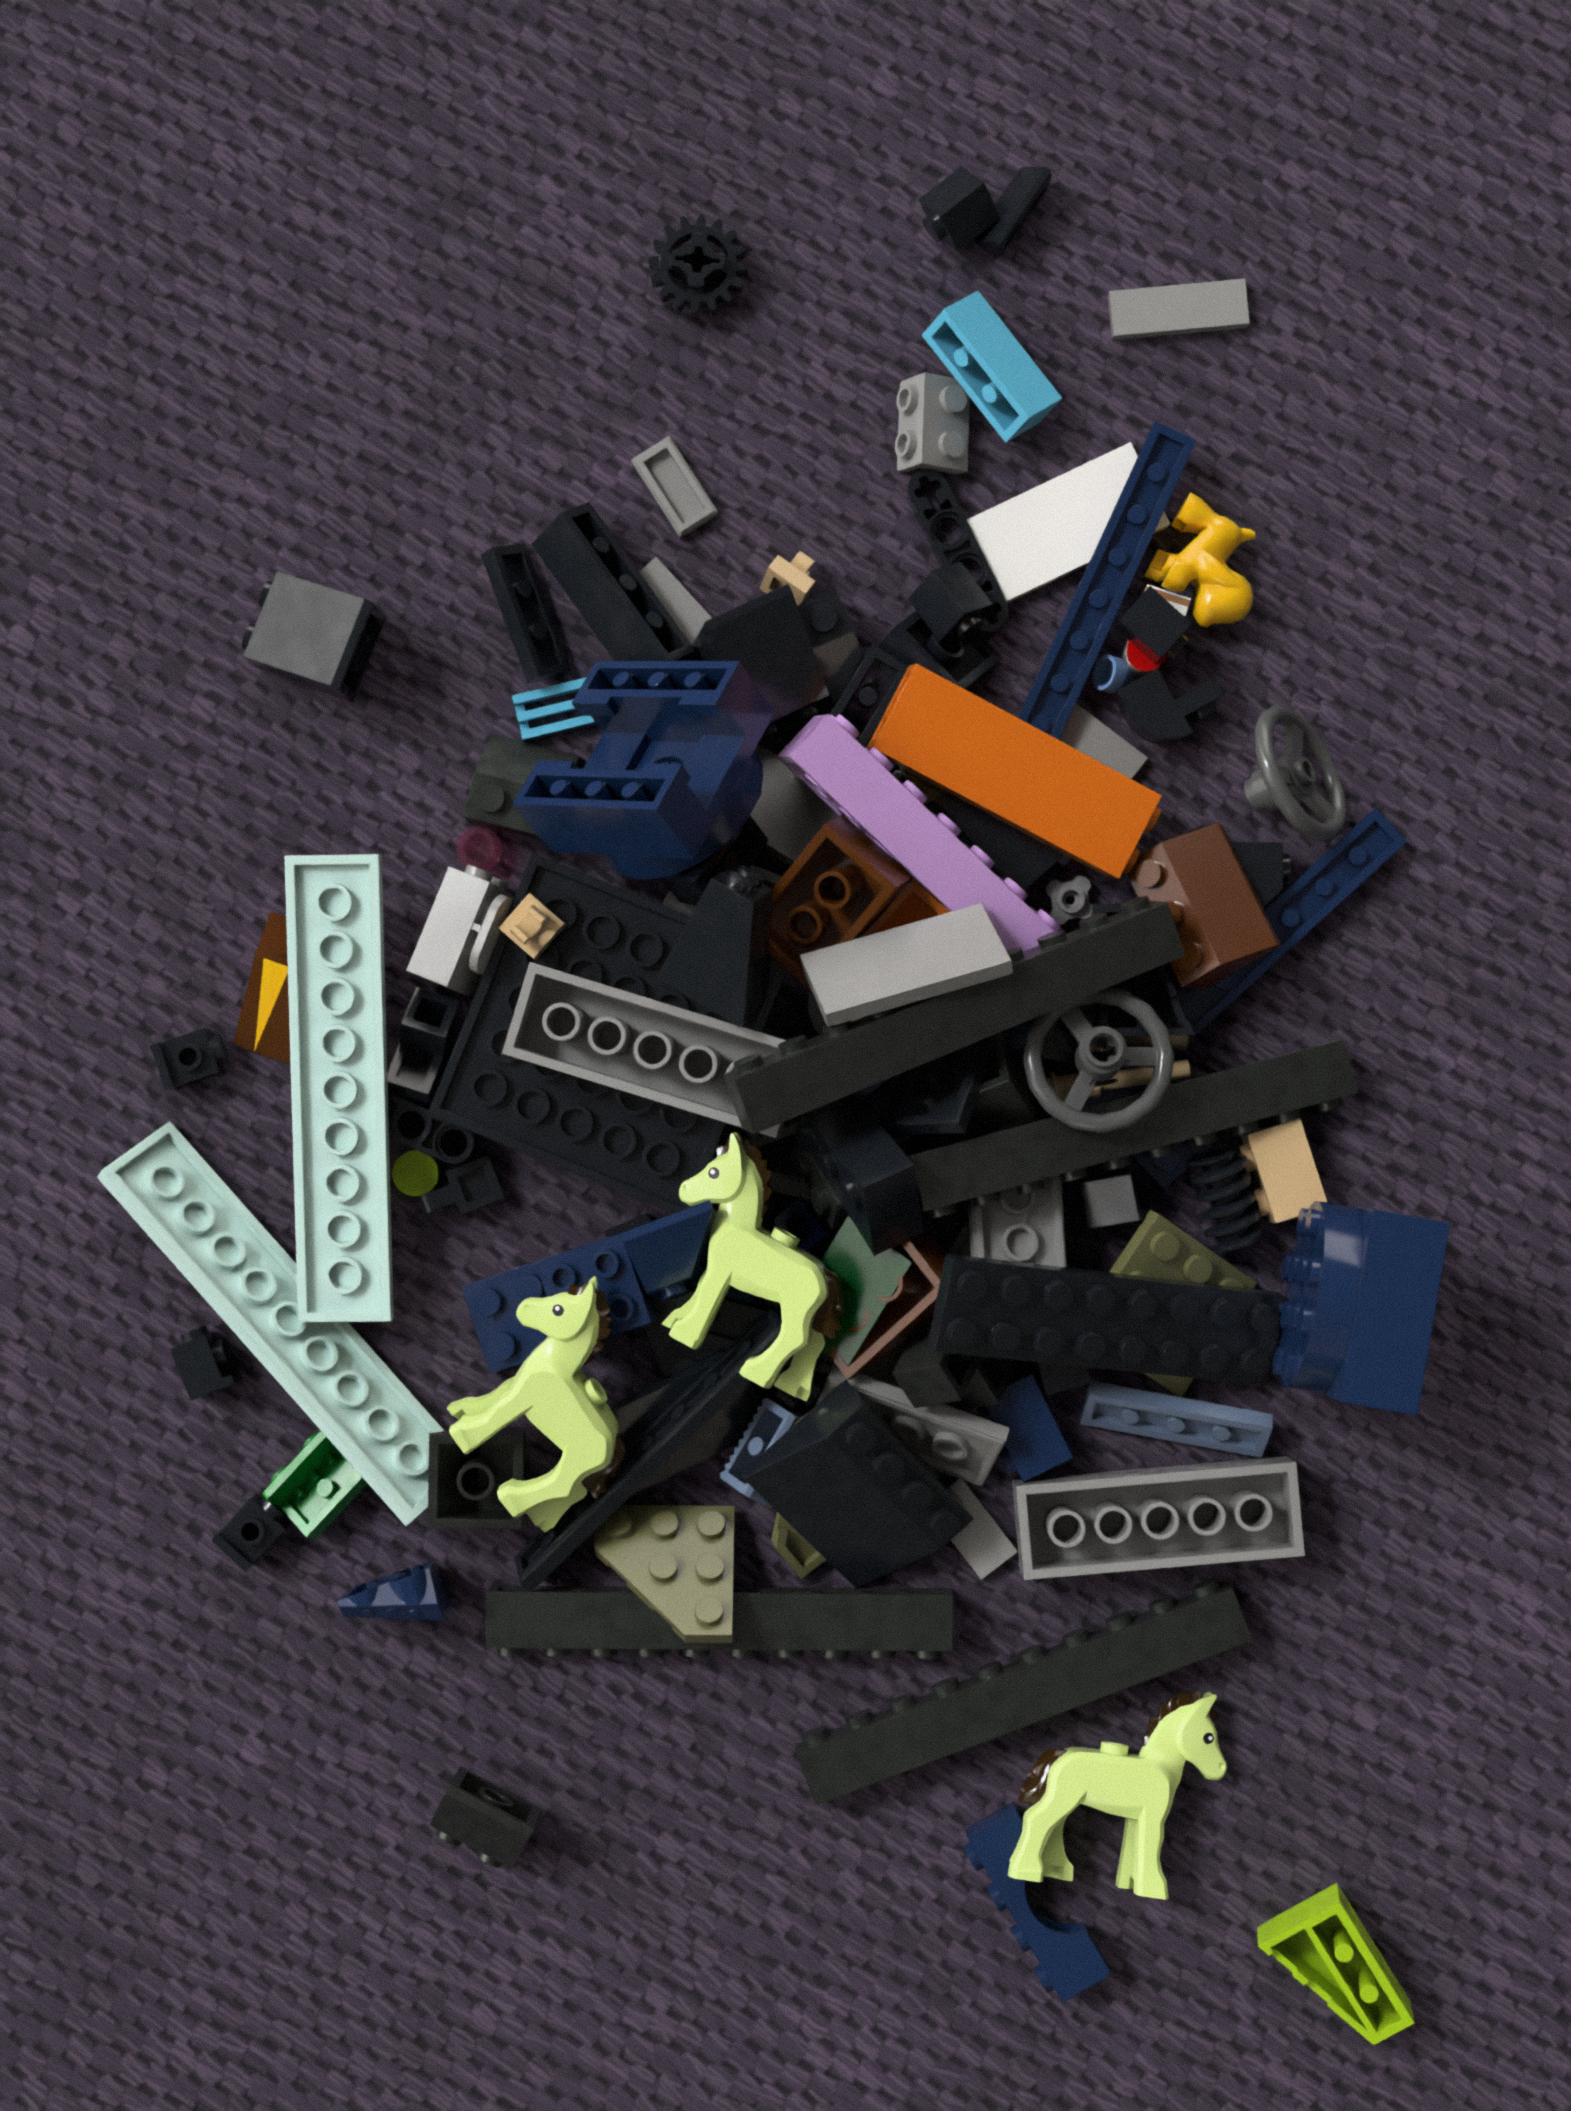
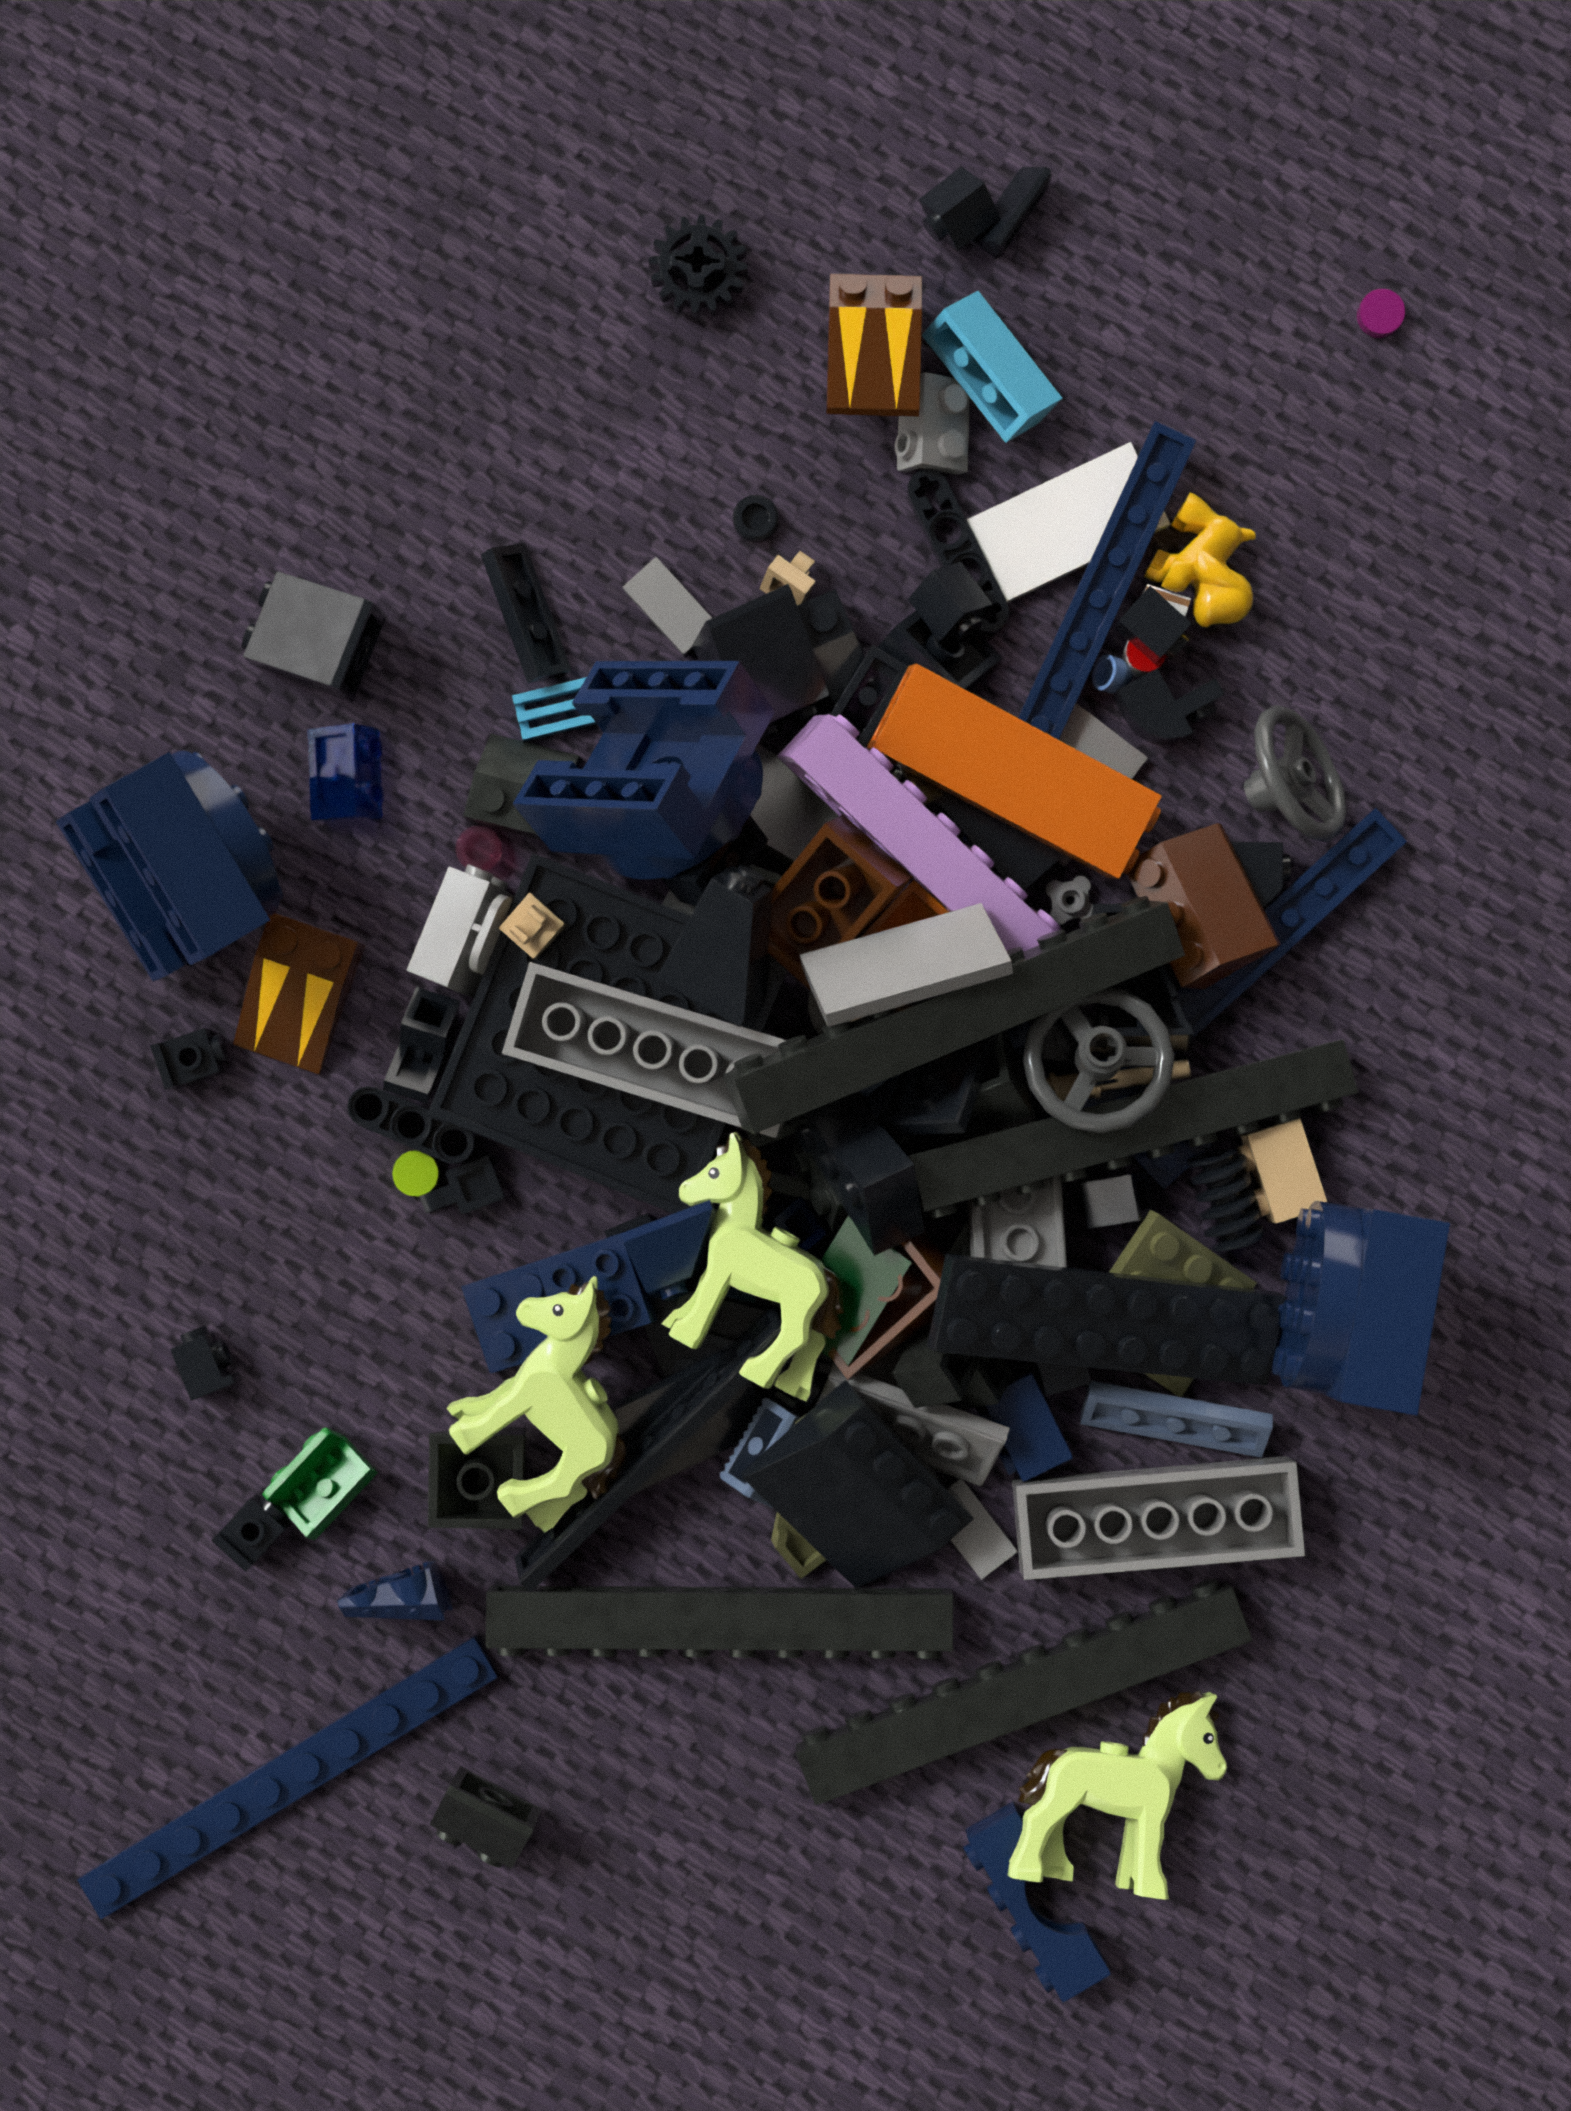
light aqua plate [97,1121,444,1526] -> none
light aqua plate [284,854,394,1322] -> none
black brick [532,502,695,661] -> none
olive plate [594,1505,735,1643] -> none
light grey tile [631,436,718,539] -> none
light grey tile [1108,279,1250,340] -> none
lime wedge [1257,1883,1415,2045] -> none
none -> dark blue piece [56,751,283,982]
none -> dark blue plate [77,1635,499,1920]
none -> clear blue bracket [307,723,384,822]
none -> black tile [733,495,778,543]
none -> reddish brown slope [826,274,922,417]
none -> magenta tile [1357,289,1405,338]

